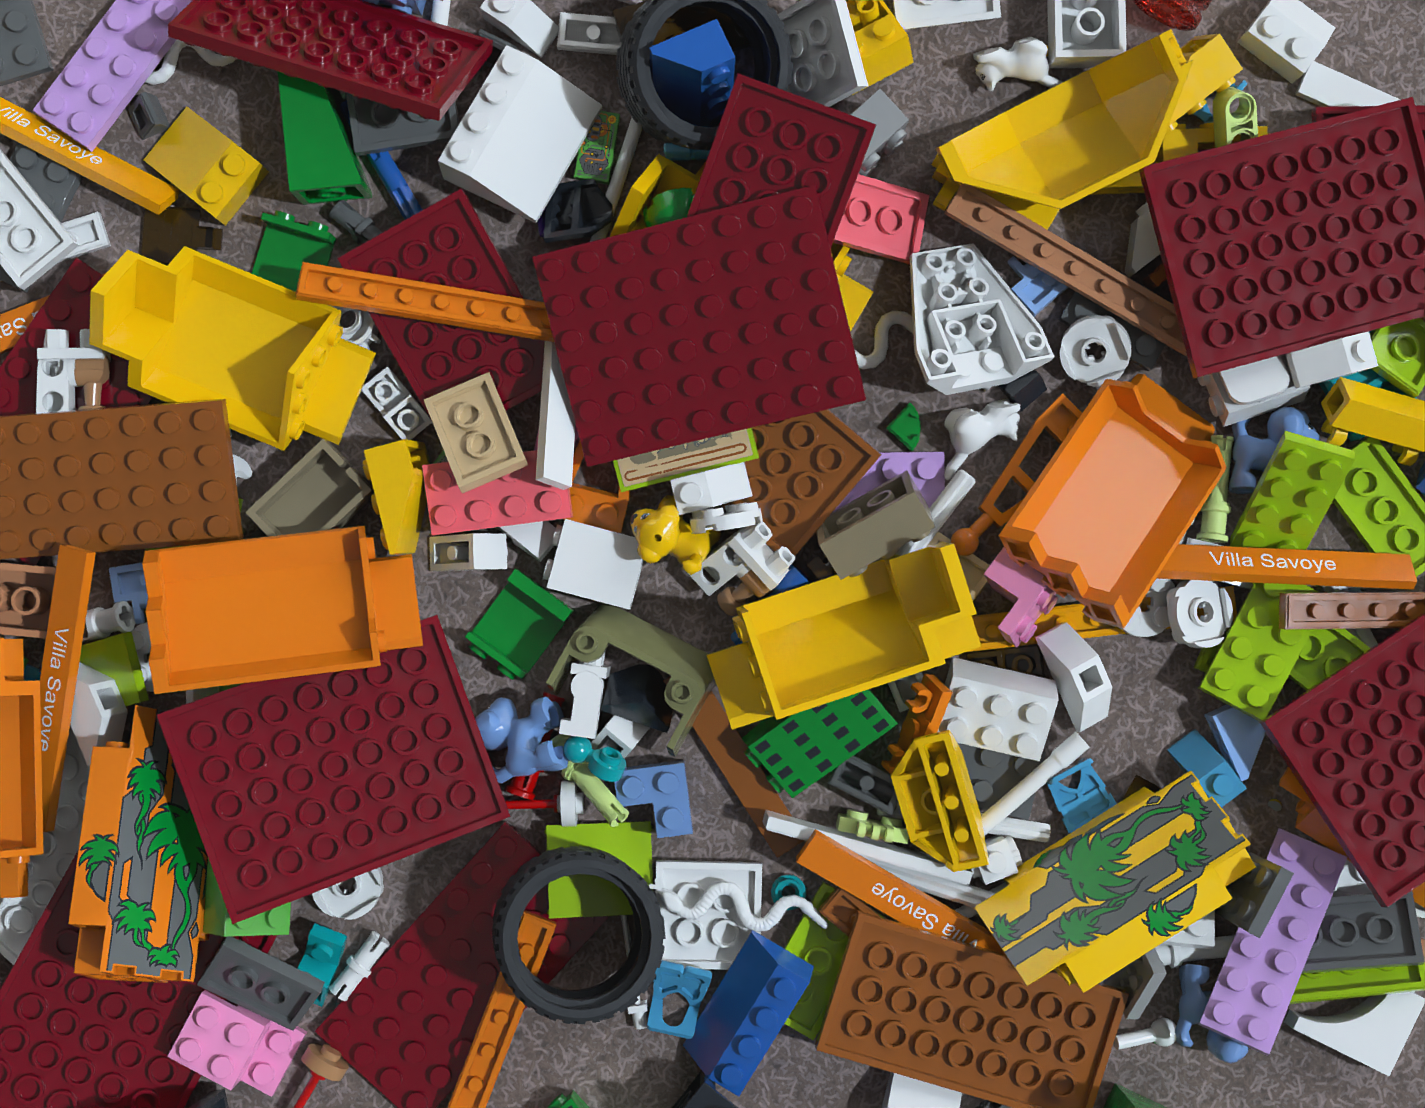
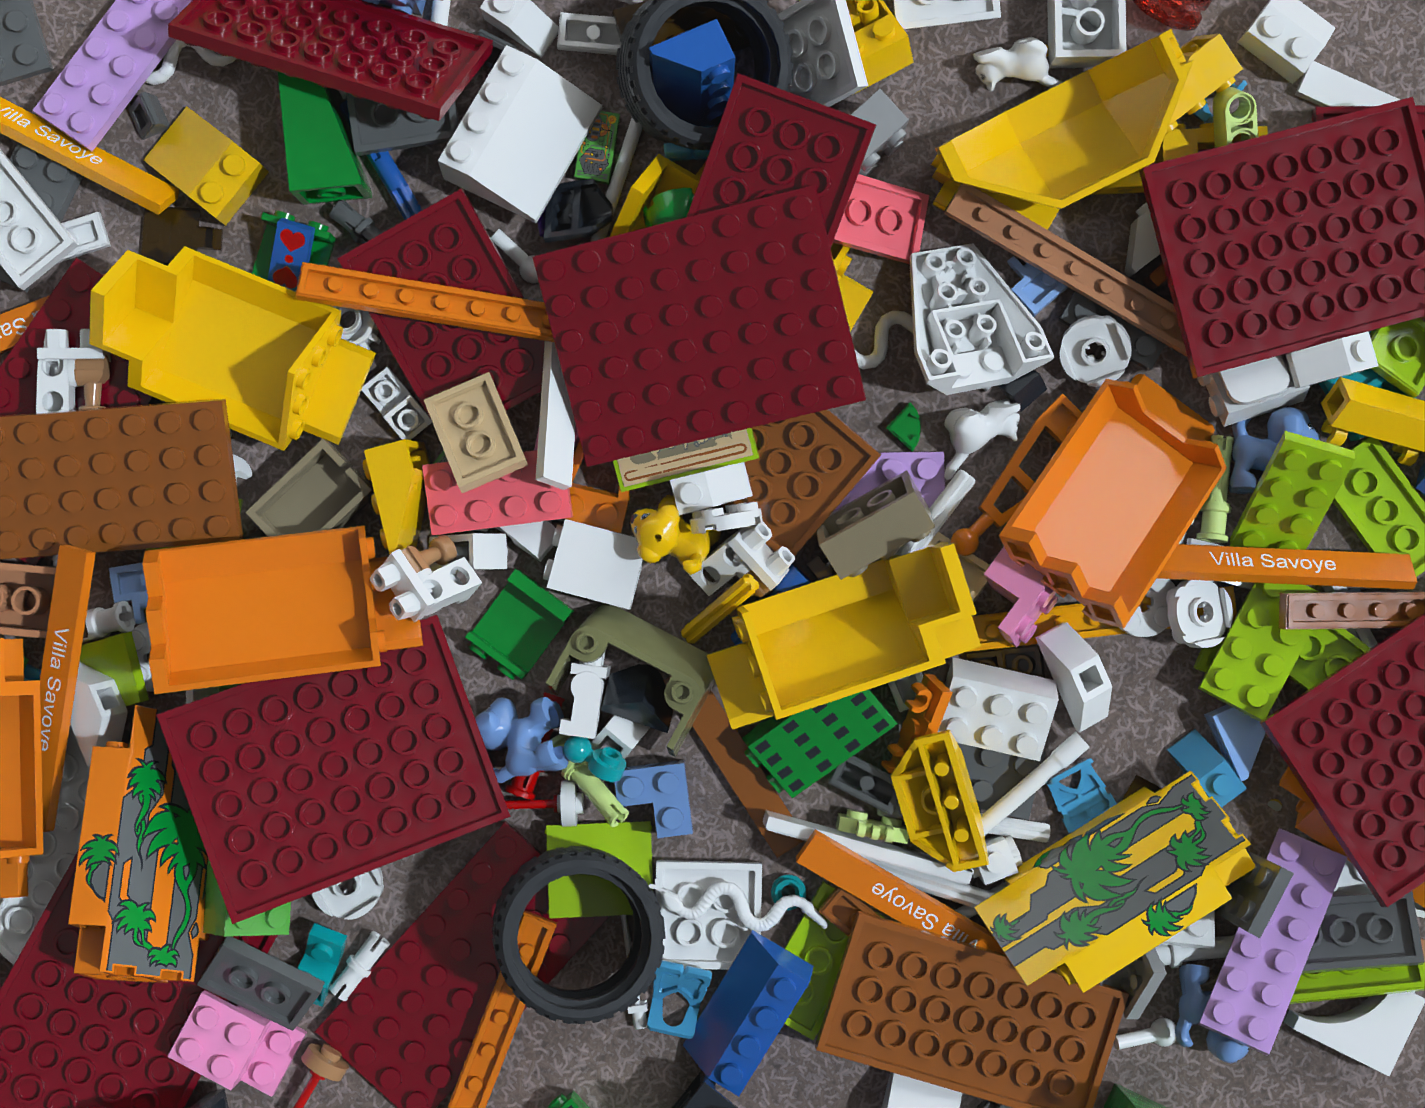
none -> blue tile [268,218,315,292]
none -> white hips [370,535,482,622]
none -> white bar [490,229,539,283]
none -> yellow axle [681,574,759,644]

